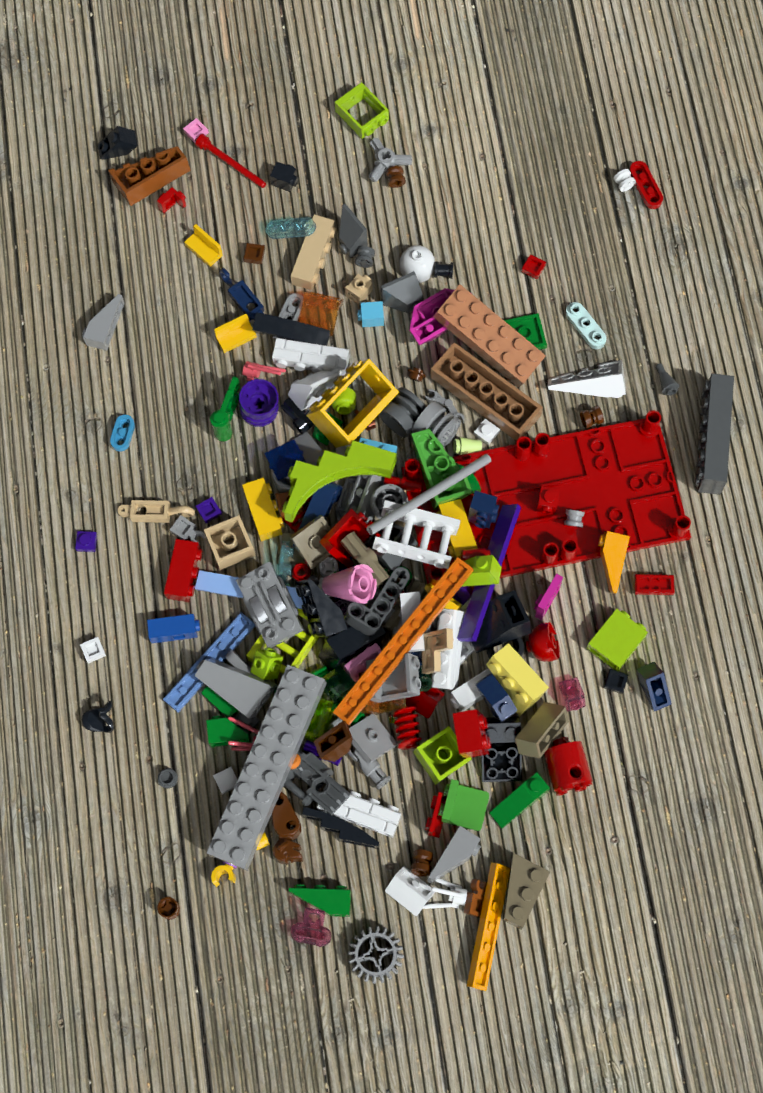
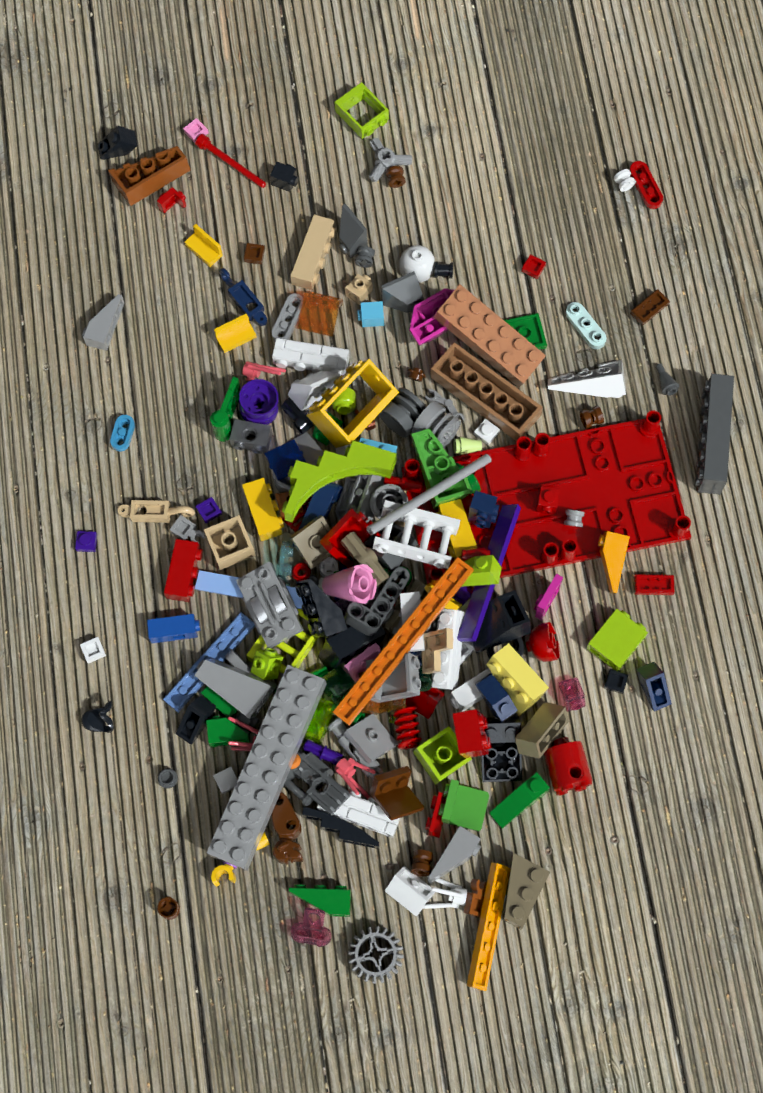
black slope [252,312,331,346] -> none
clear light blue plate [265,217,316,239] -> none
reddish brown slope [314,721,353,762] -> none
none -> black slope [176,695,216,745]
none -> flat silver brick [229,419,273,454]
none -> coral plant [335,758,376,799]
none -> reddish brown bracket [369,766,424,820]
none -> reddish brown plate [630,289,670,326]

